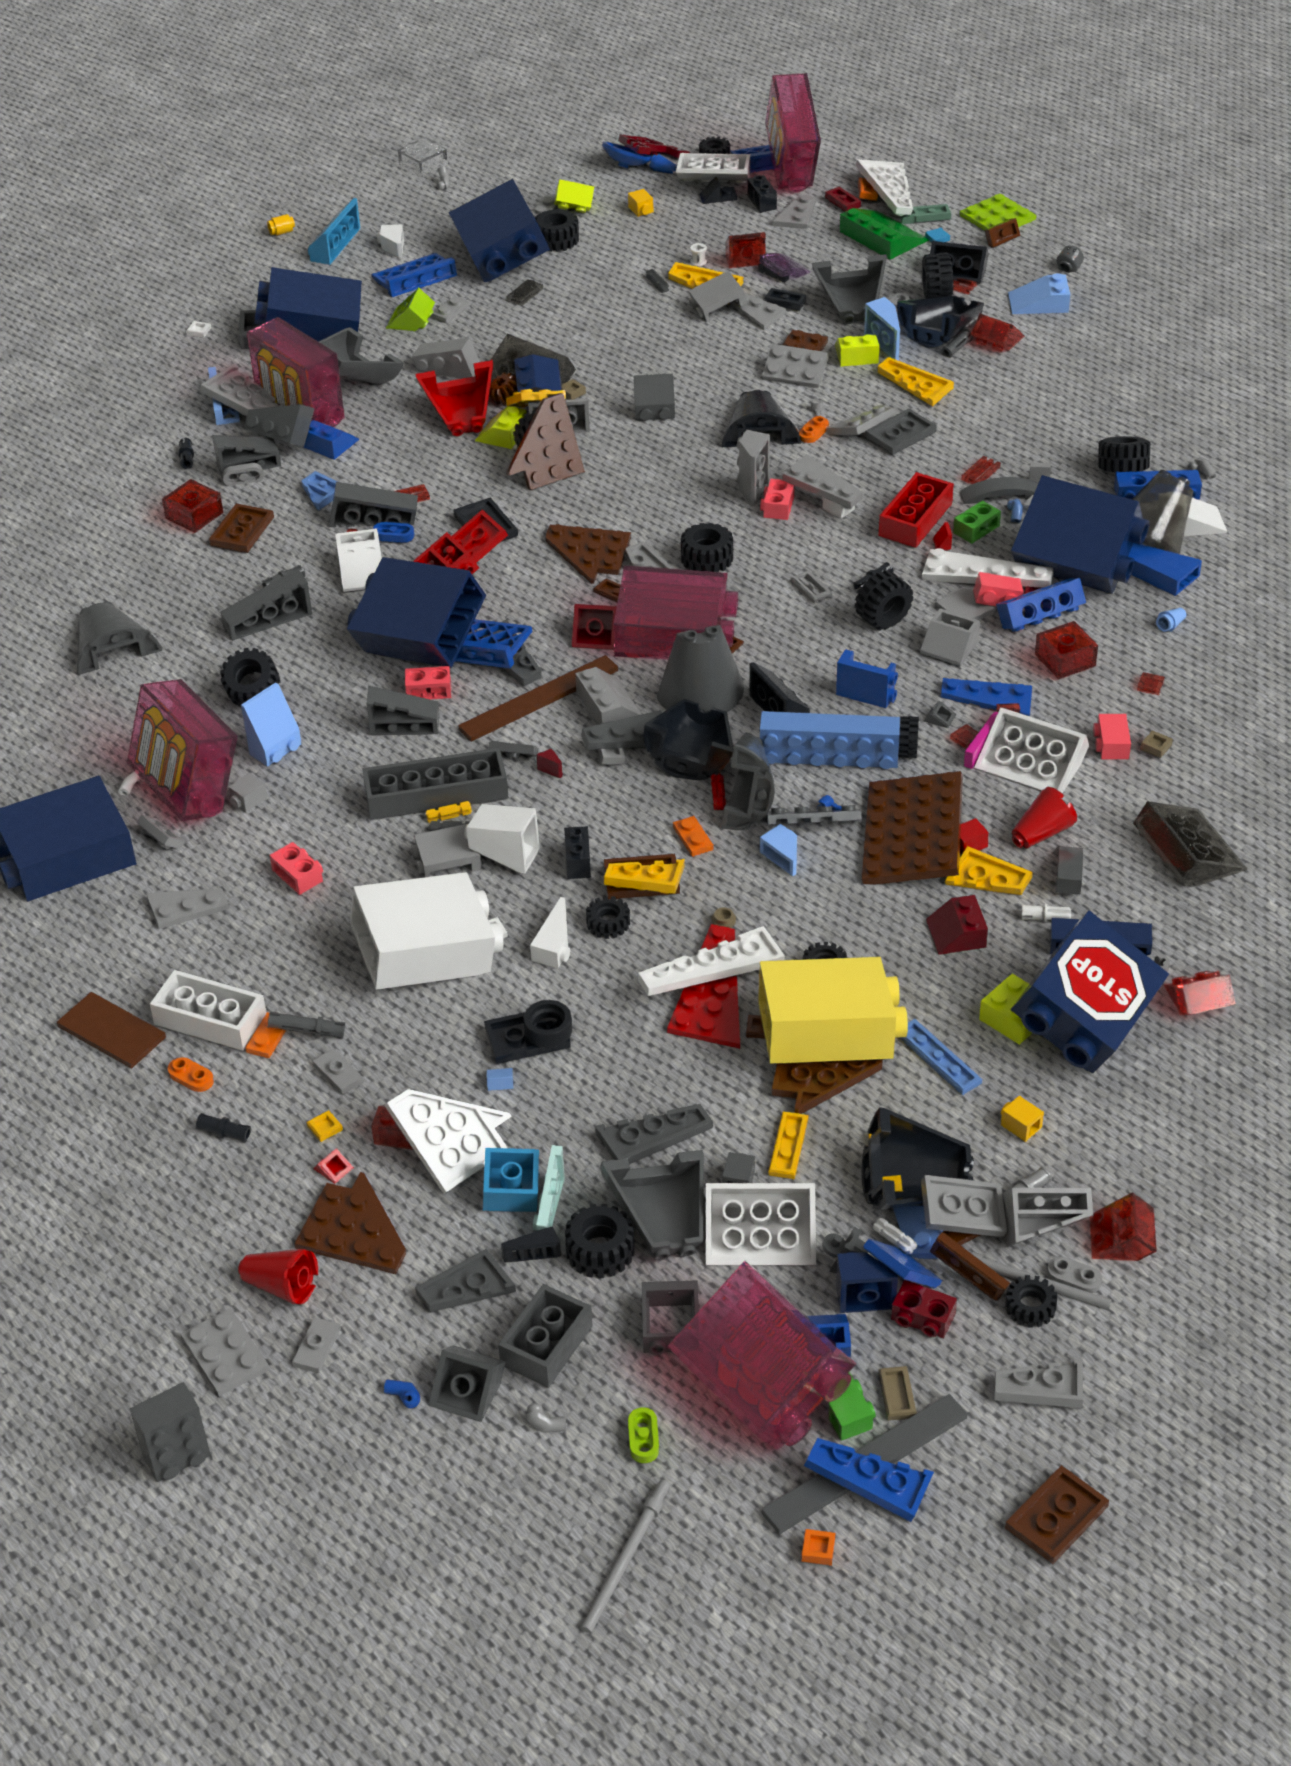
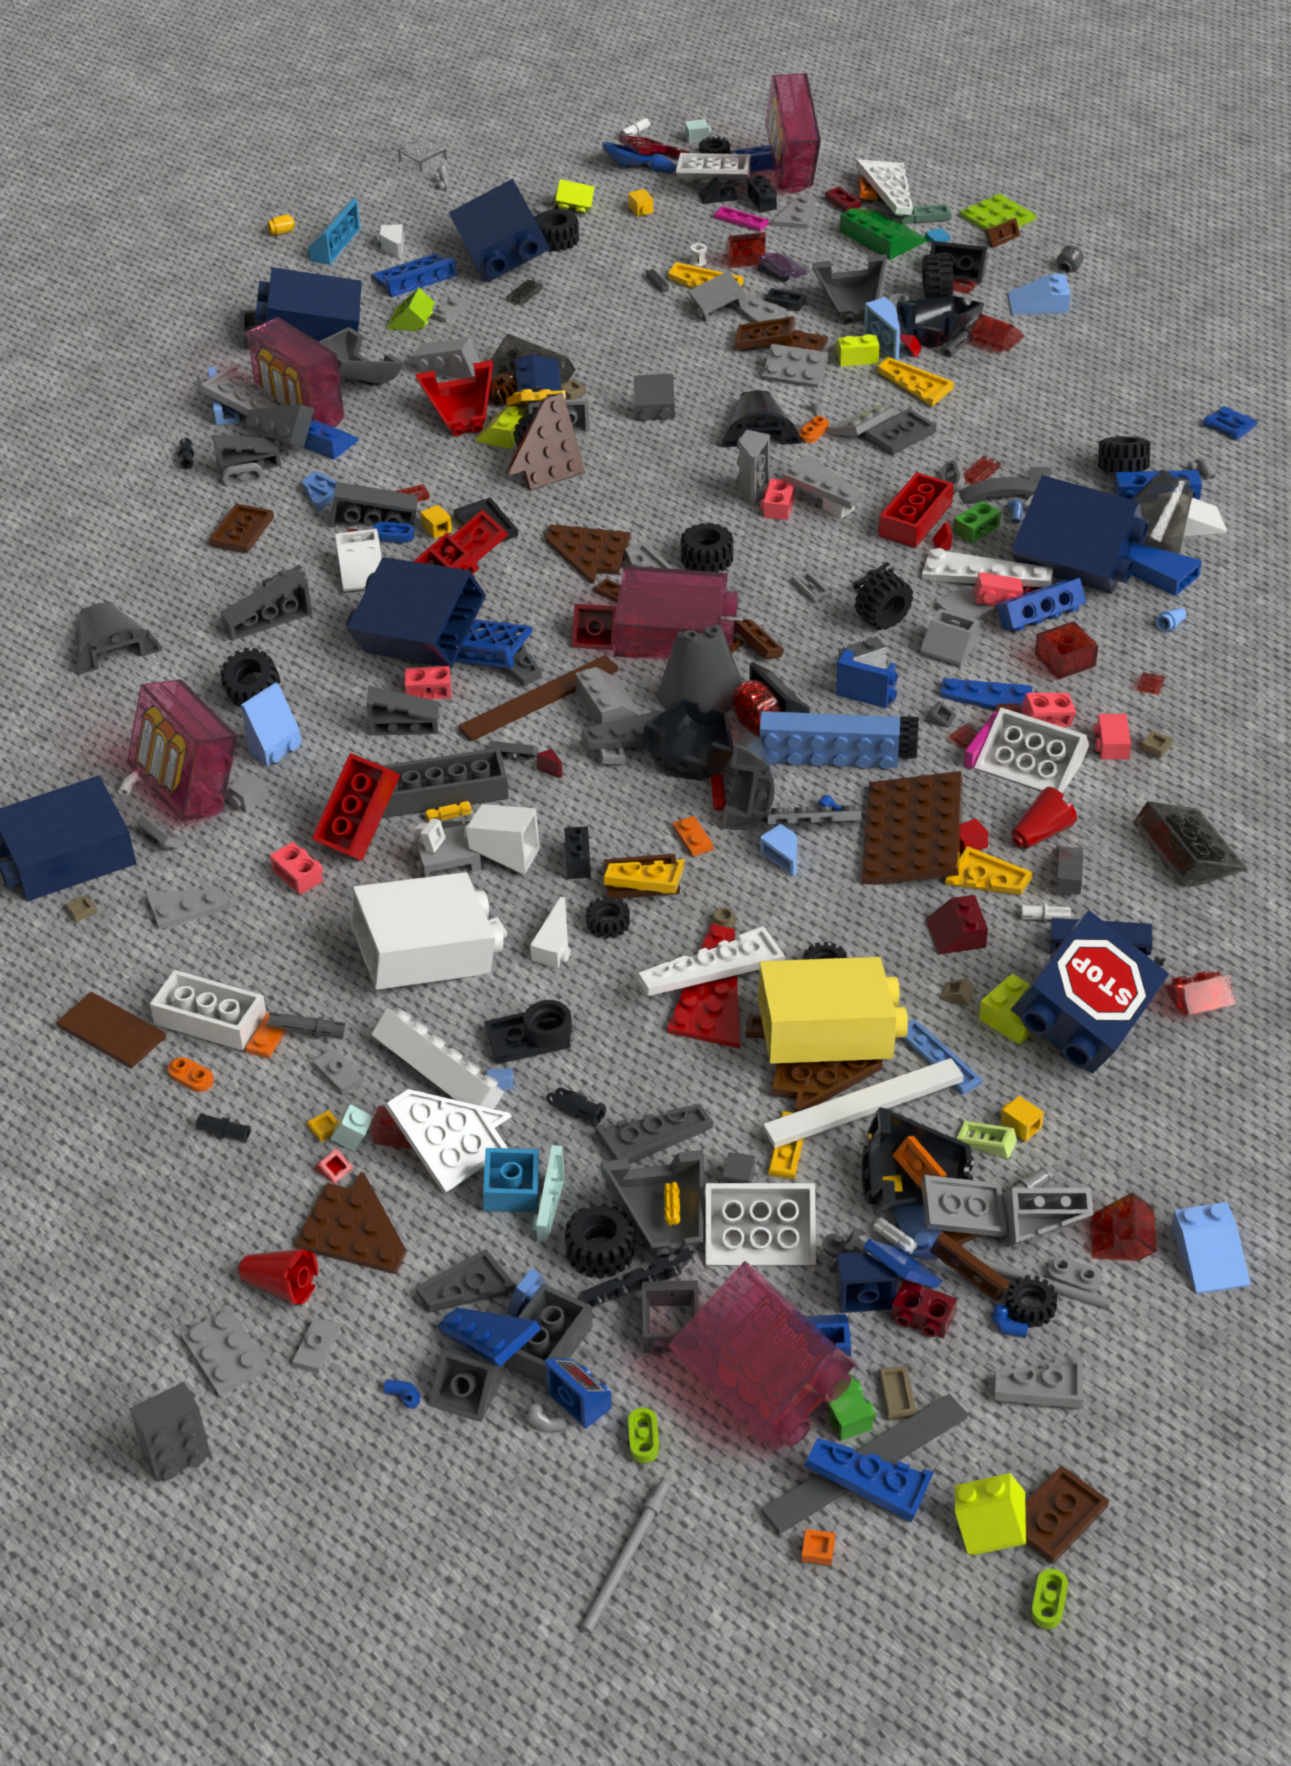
clear red brick [162,479,224,533] -> none
white tile [186,321,211,338] -> none
black slope [501,1226,561,1262] -> none
none -> dark tan tile [64,895,98,922]
none -> red brick [312,753,400,861]
none -> light aqua brick [330,1104,373,1150]
none -> white brick [371,1009,504,1109]
none -> white tile [414,819,446,853]
none -> yellow brick [420,505,452,539]
none -> blue wing [437,1307,541,1367]
none -> medium blue wing [506,1268,546,1317]
none -> blue slope [545,1358,612,1429]
none -> black piece [546,1087,606,1126]
none -> black wing [578,1247,693,1308]
none -> white axle [620,118,650,136]
none -> yellow axle [664,1182,680,1226]
none -> light aqua brick [685,119,712,144]
none -> dark pink tile [714,206,769,232]
none -> reddish brown plate [730,619,784,659]
none -> clear red gear [732,679,781,737]
none -> reddish brown plate [734,316,795,350]
none -> white tile [763,1058,964,1148]
none -> dark grey brick [838,636,887,668]
none -> orange plate [893,1136,947,1189]
none -> red slope [900,334,922,358]
none -> light grey plate [940,460,965,493]
none -> dark tan slope [940,978,975,1006]
none -> neon yellow slope [955,1473,1026,1555]
none -> yellowish green slope [956,1121,1017,1159]
none -> blue arm [991,1305,1028,1338]
none -> coral brick [1020,693,1076,727]
none -> lime plate [1031,1569,1068,1629]
none -> light blue slope [1171,1202,1251,1294]
none -> blue plate [1203,406,1257,441]

